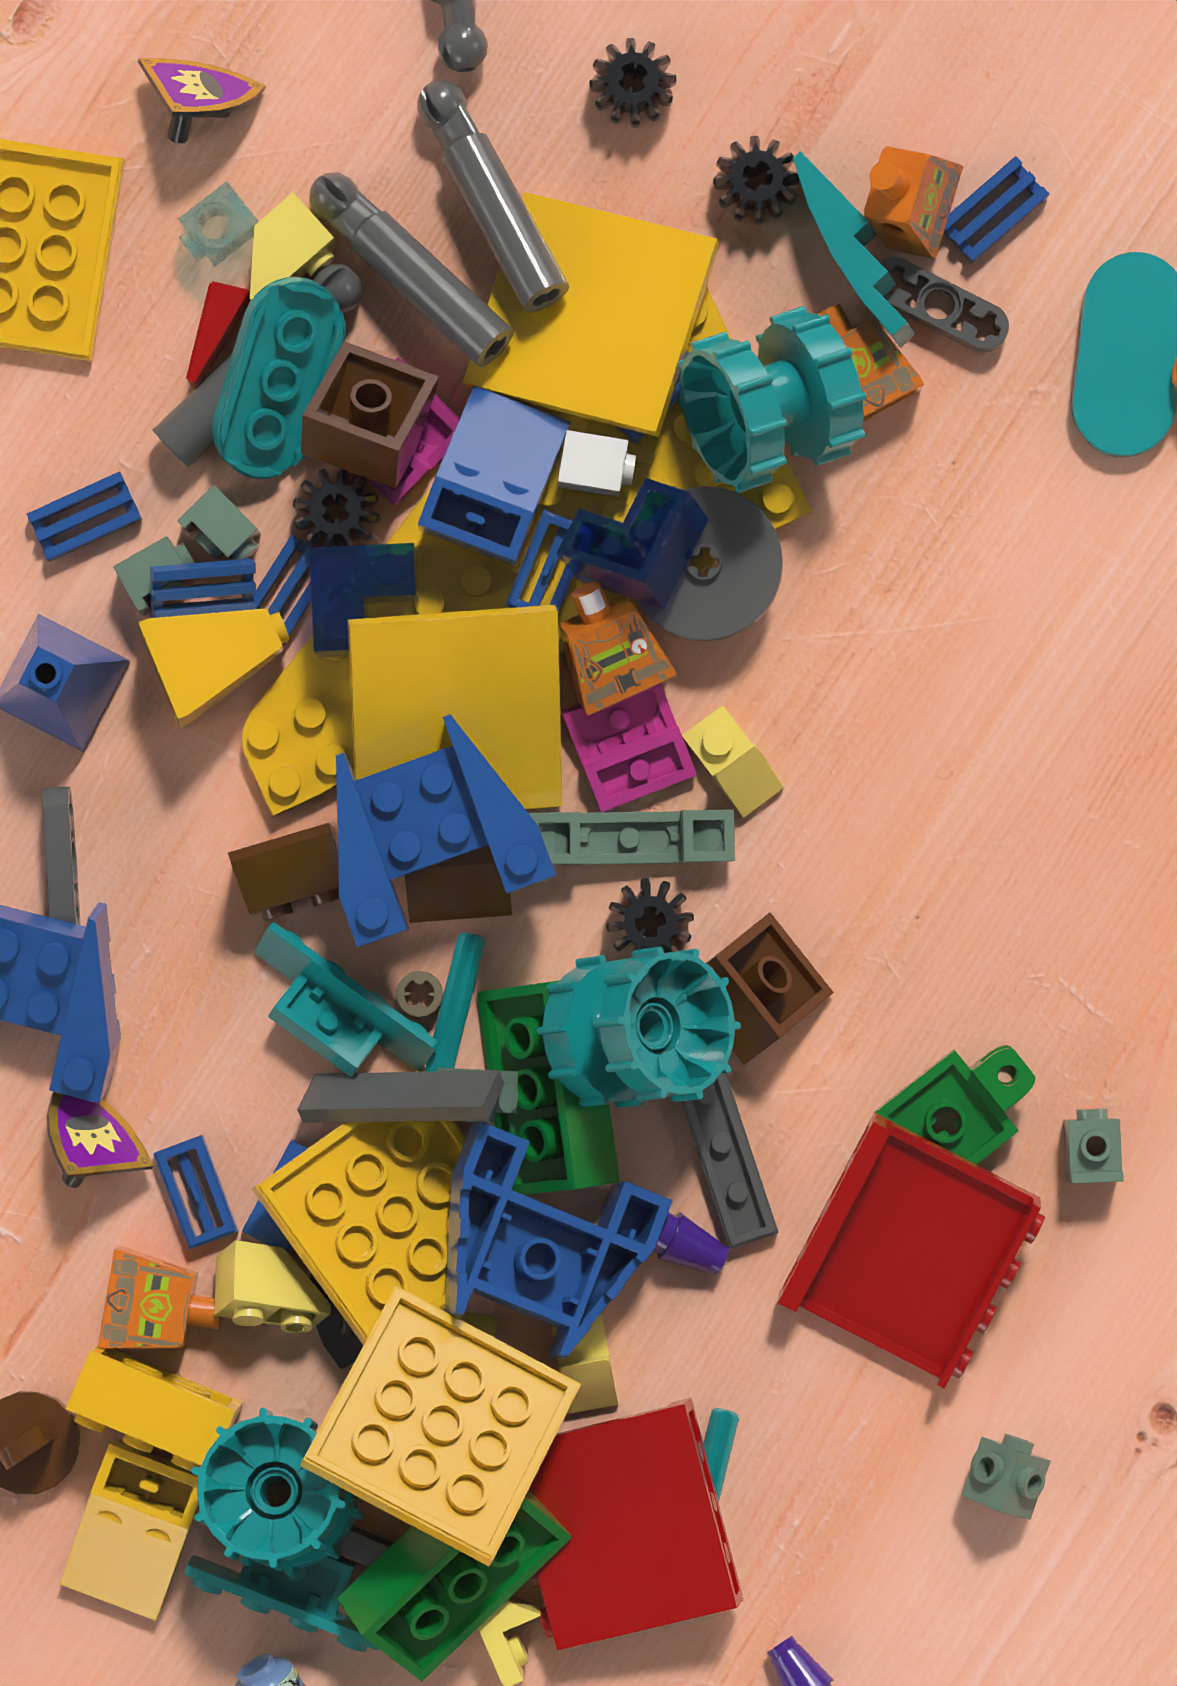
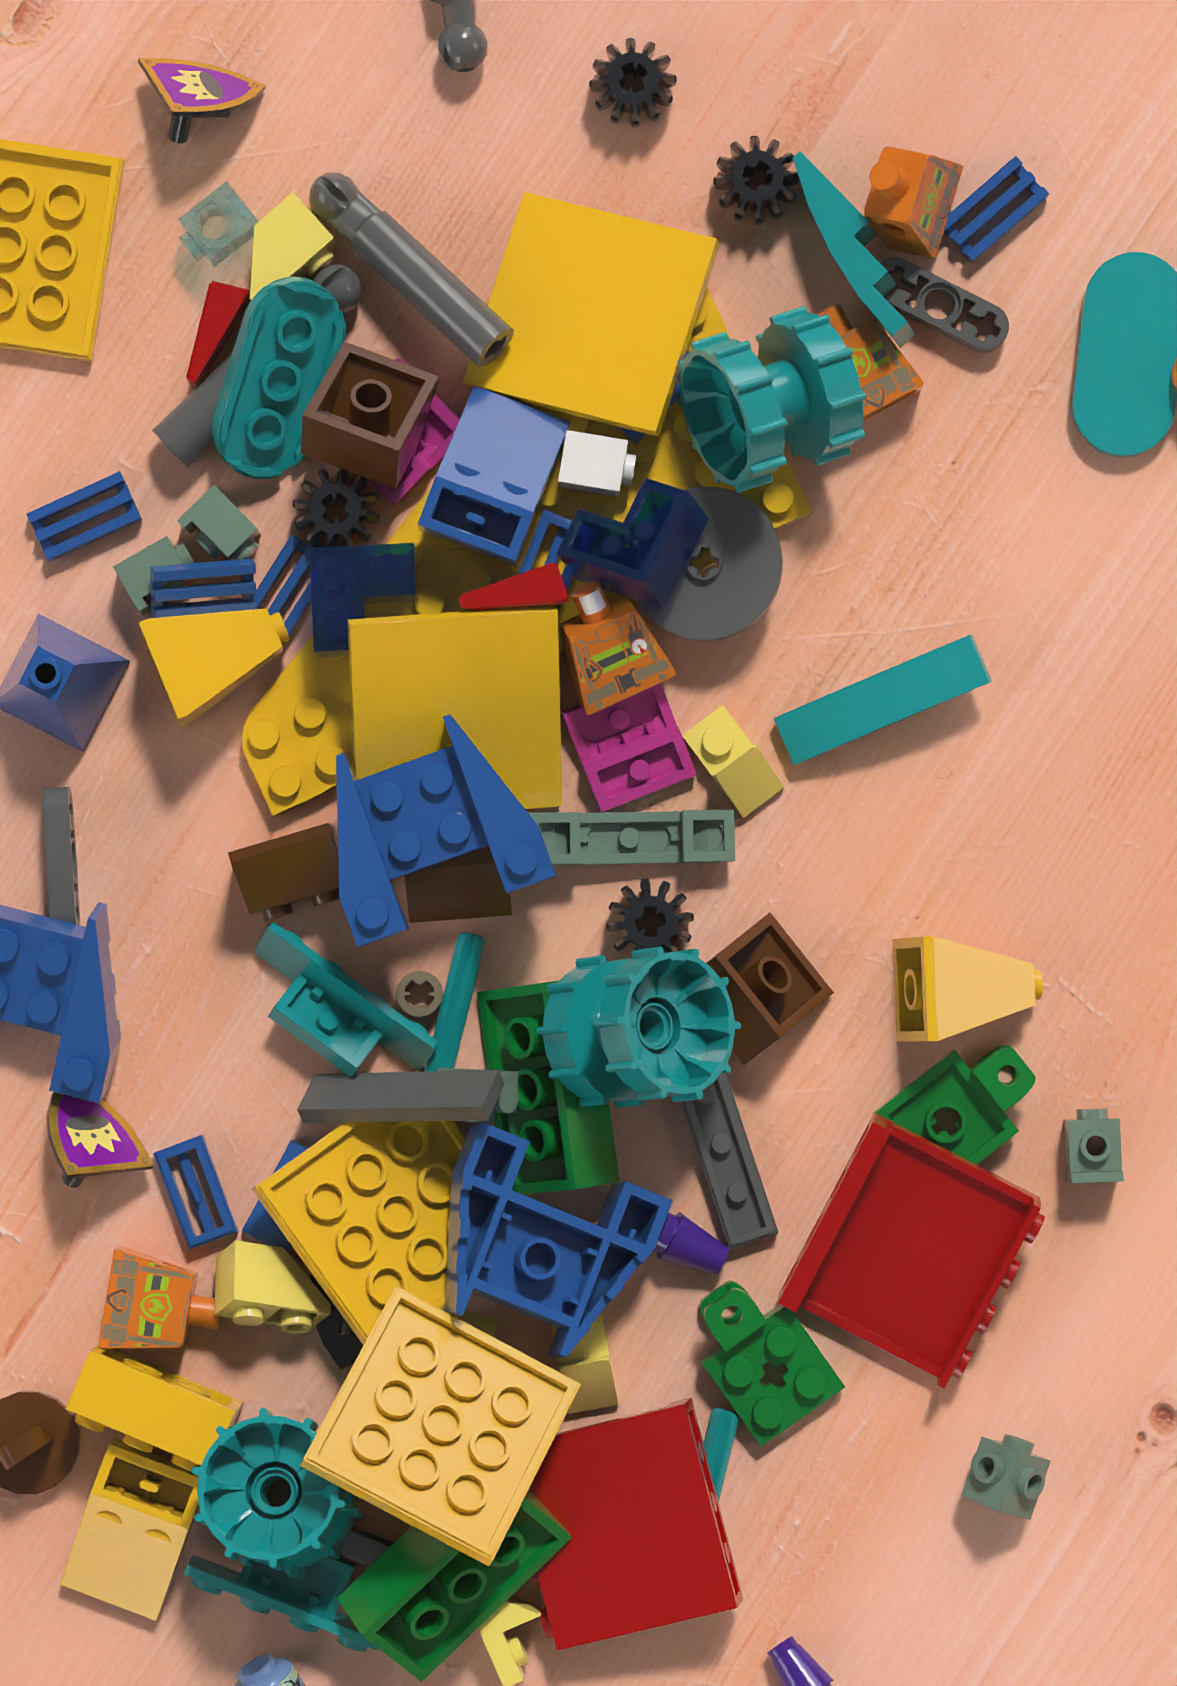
dark grey piece [417,80,569,312] -> none
none -> red slope [458,562,570,611]
none -> green plate [699,1280,845,1446]
none -> teal slope [774,634,992,765]
none -> yellow slope [892,936,1043,1041]

